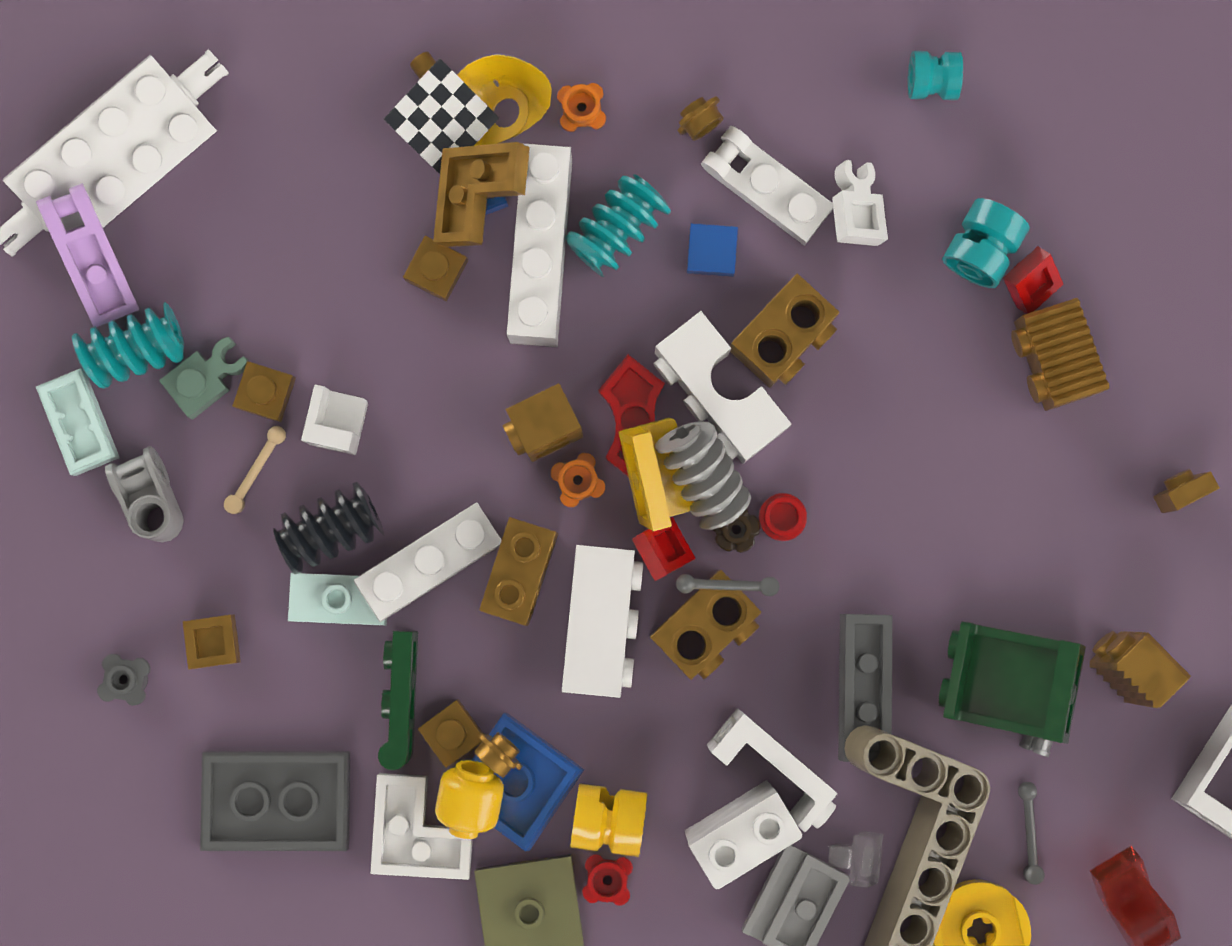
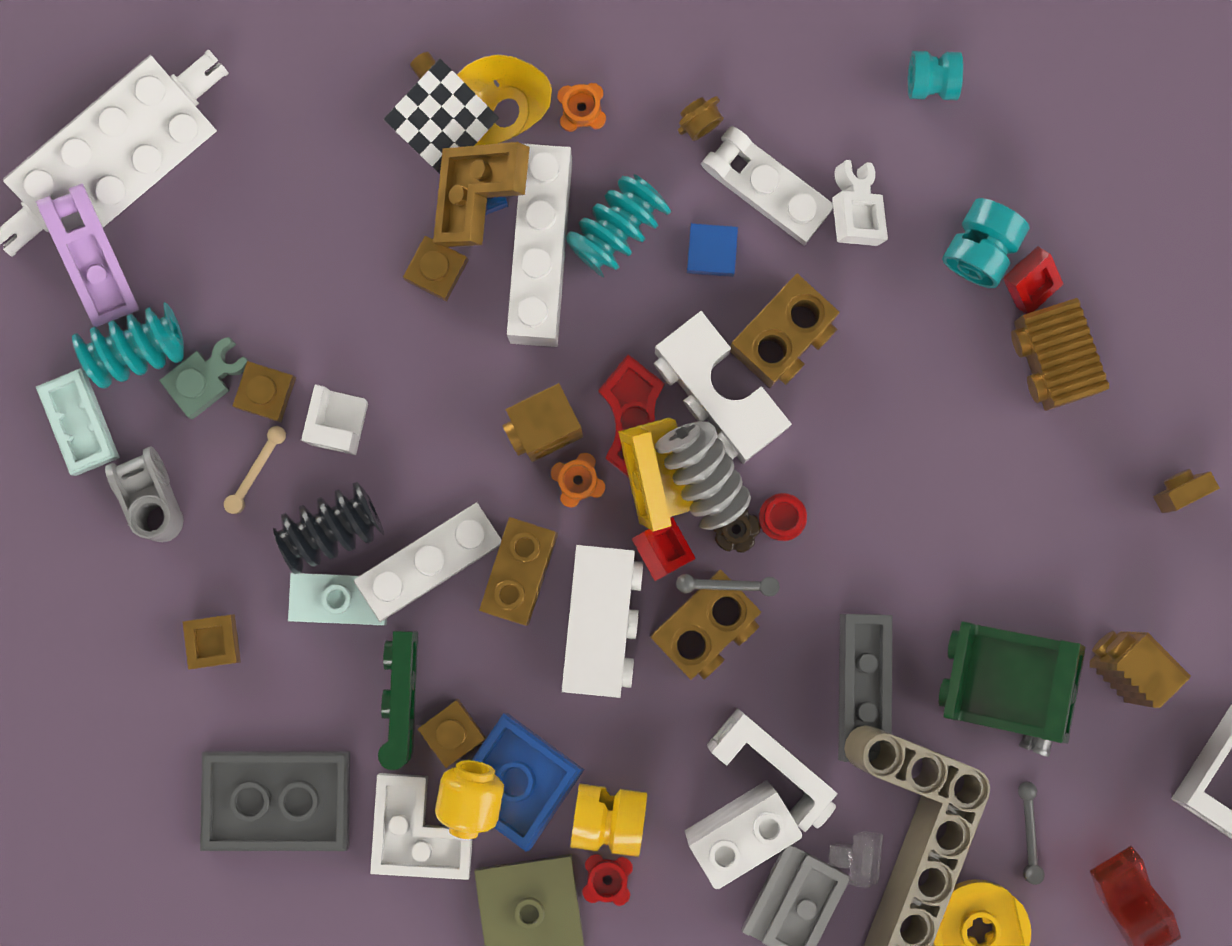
dark grey plate [97,654,150,706] -> none
pearl gold plate [474,732,523,778] -> none

